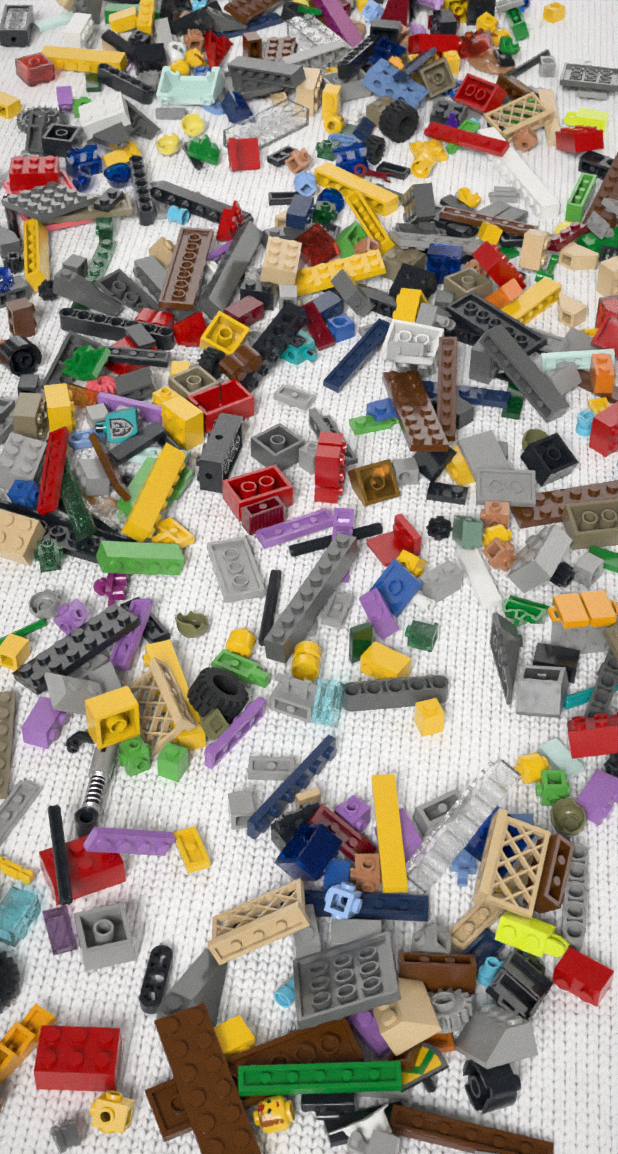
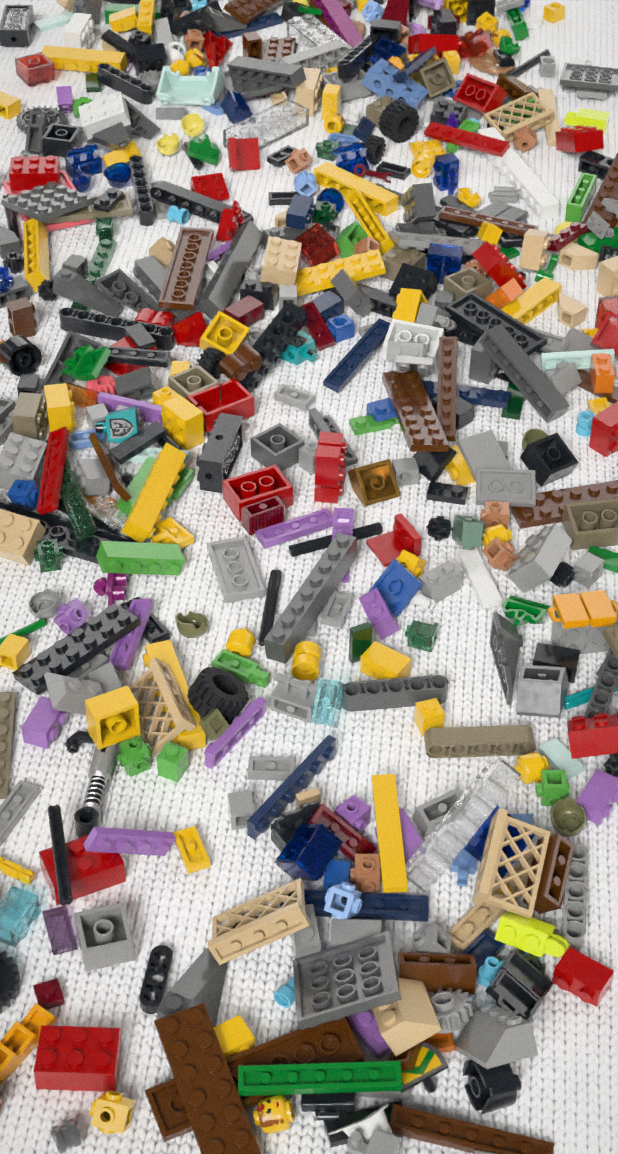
none -> dark red plate [33,978,65,1010]
none -> red bracket [190,172,230,201]
none -> dark tan beam [423,725,536,759]
none -> clear blue brick [432,153,459,195]

